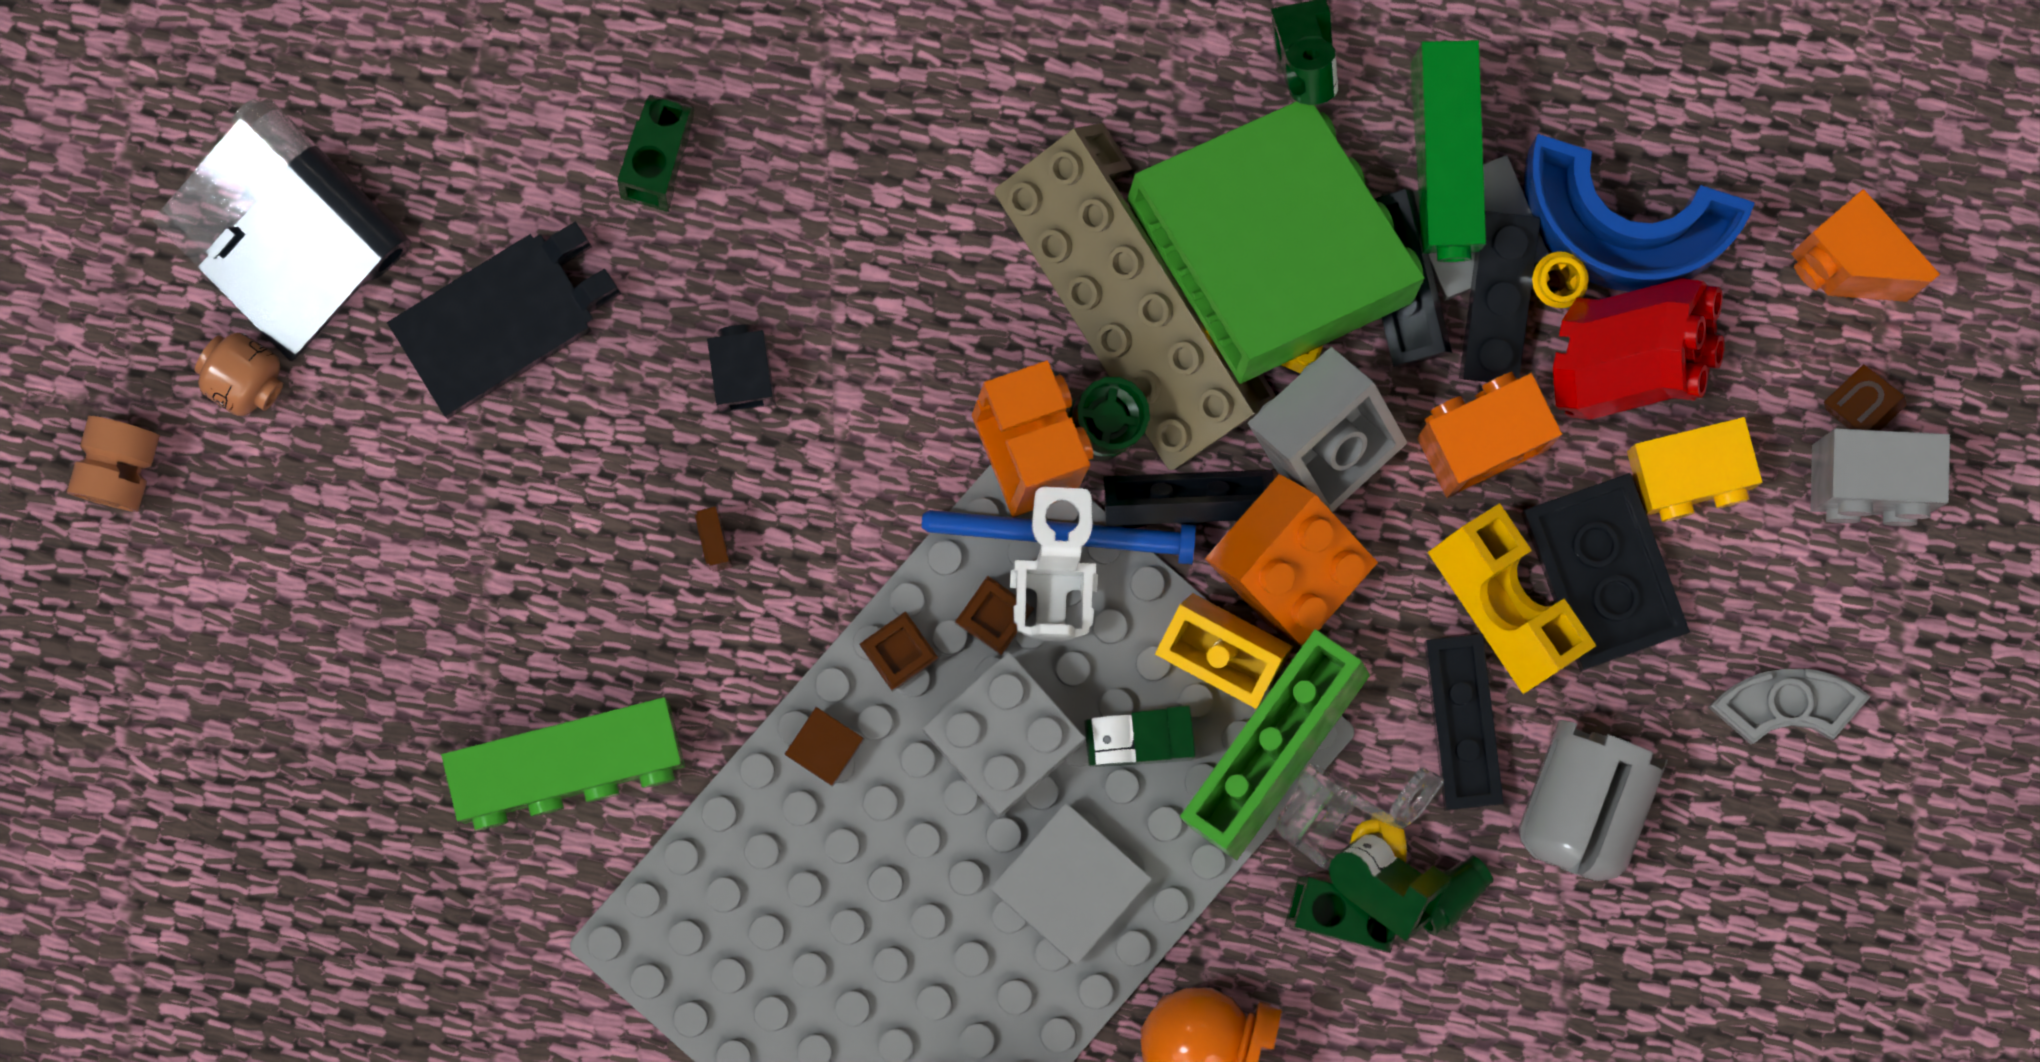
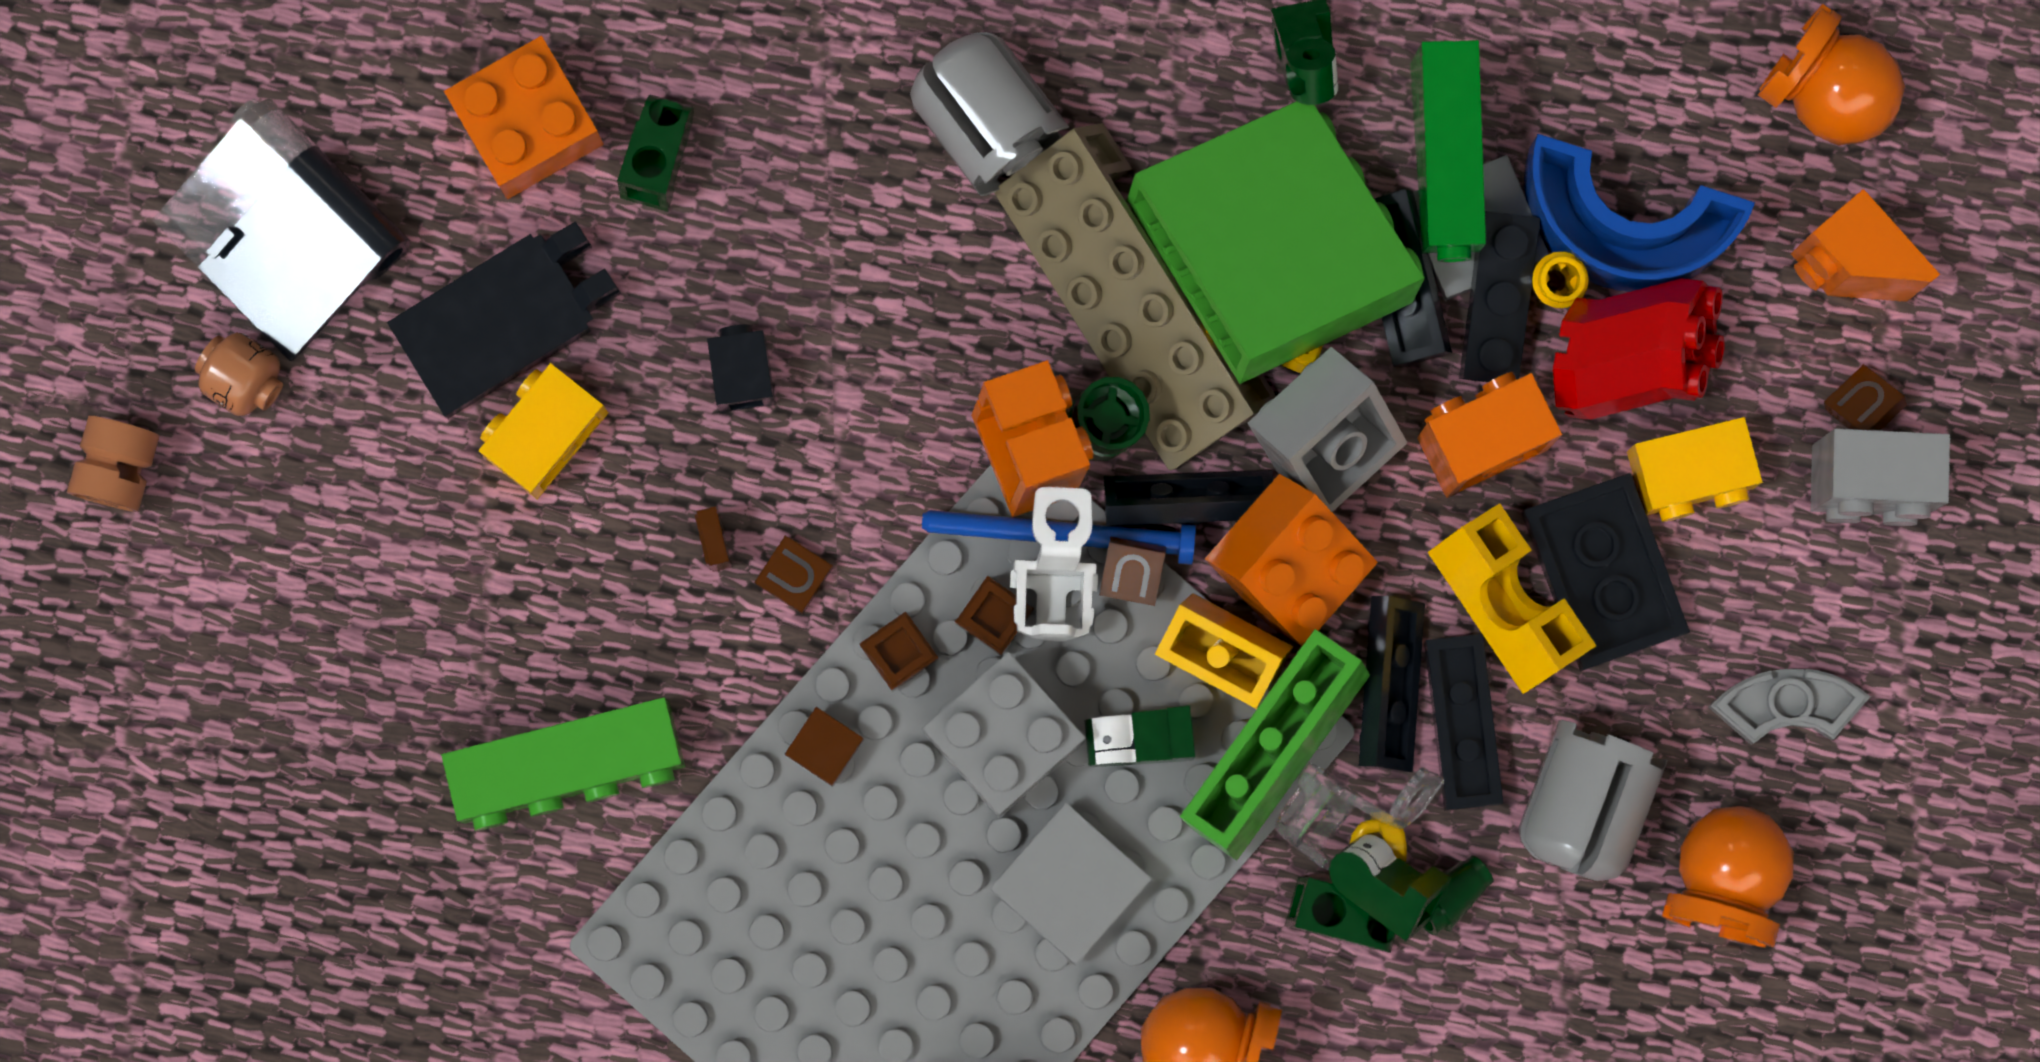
none -> orange brick [444,35,604,200]
none -> yellow brick [478,363,608,500]
none -> reddish brown tile [754,535,833,615]
none -> light grey cylinder [910,32,1069,196]
none -> reddish brown tile [1099,536,1166,606]
none -> black plate [1359,596,1425,773]
none -> orange tile [1662,806,1794,948]
none -> orange tile [1757,4,1905,145]

